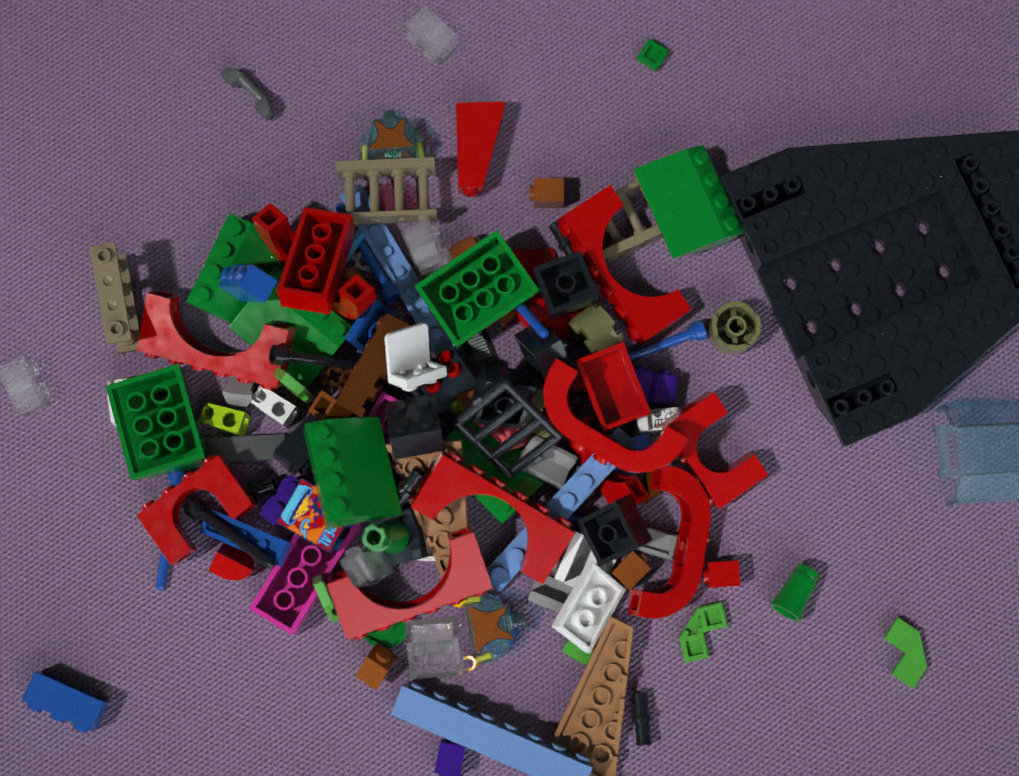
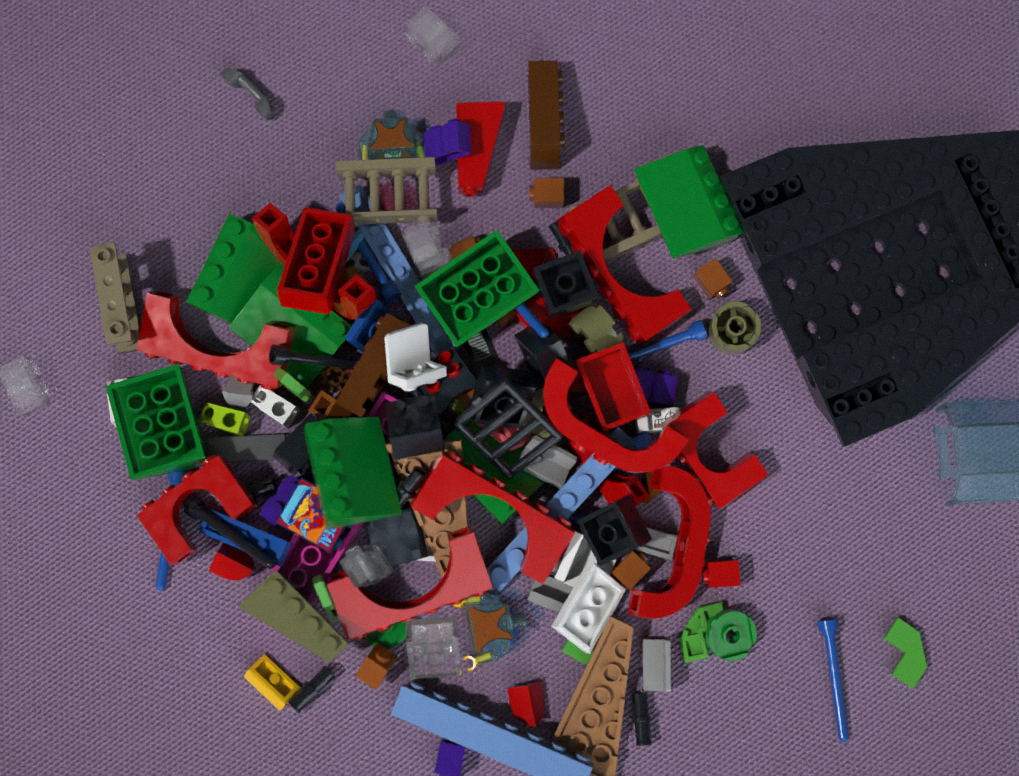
blue brick [21,671,110,733] -> none
blue brick [218,265,277,303] -> none
green plant [362,519,409,554] -> none
green tile [636,38,670,73] -> none
green plant [769,563,820,622] -> none
none -> olive wedge [238,570,351,663]
none -> yellow slope [244,653,301,710]
none -> black pin [288,666,336,714]
none -> dark purple brick [423,119,471,165]
none -> red brick [507,681,545,726]
none -> reddish brown wedge [528,60,565,170]
none -> light grey panel [642,639,671,692]
none -> dark orange brick [693,258,732,300]
none -> green plate [705,609,757,661]
none -> blue piece [817,619,849,742]

